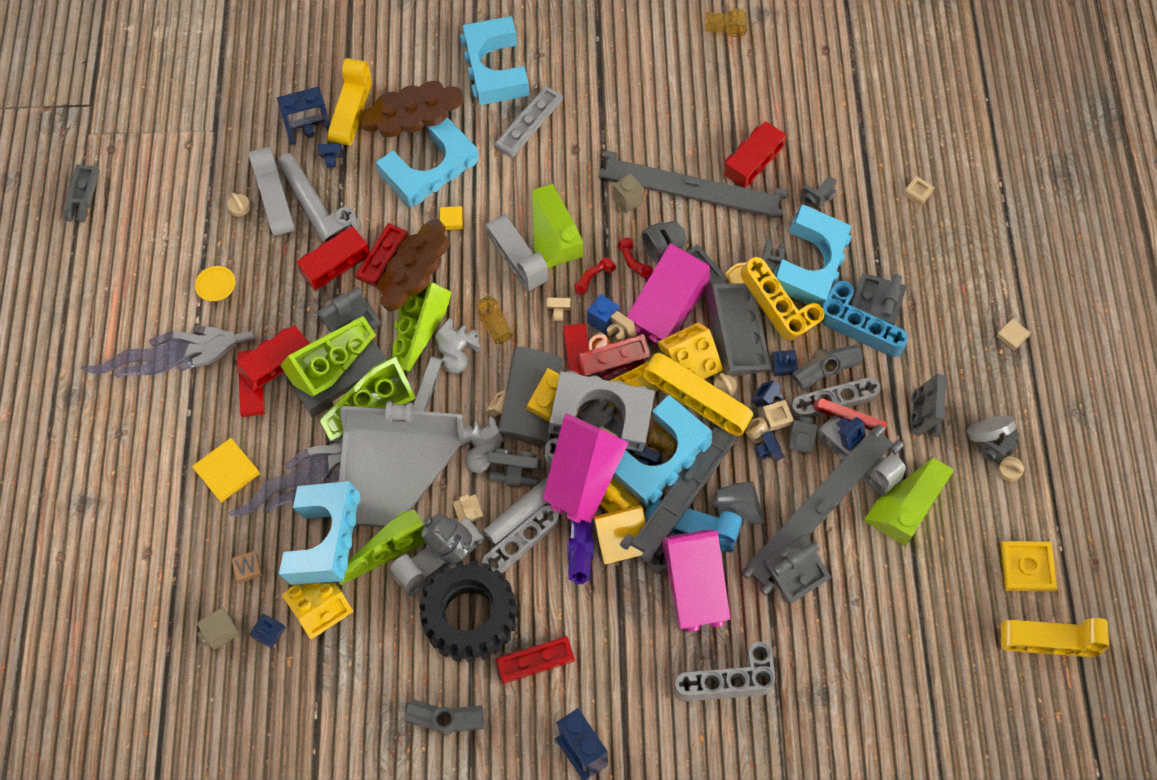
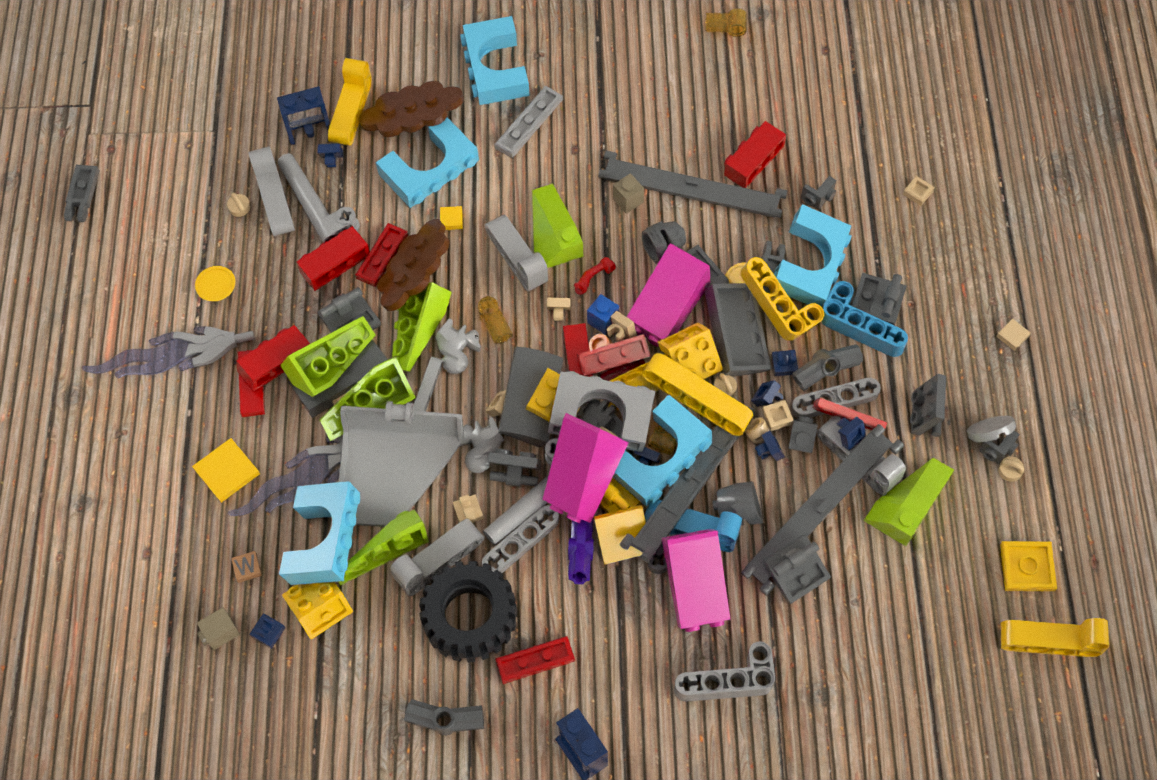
dark grey helmet [421,513,472,565] -> none
red piece [617,237,654,278] -> none

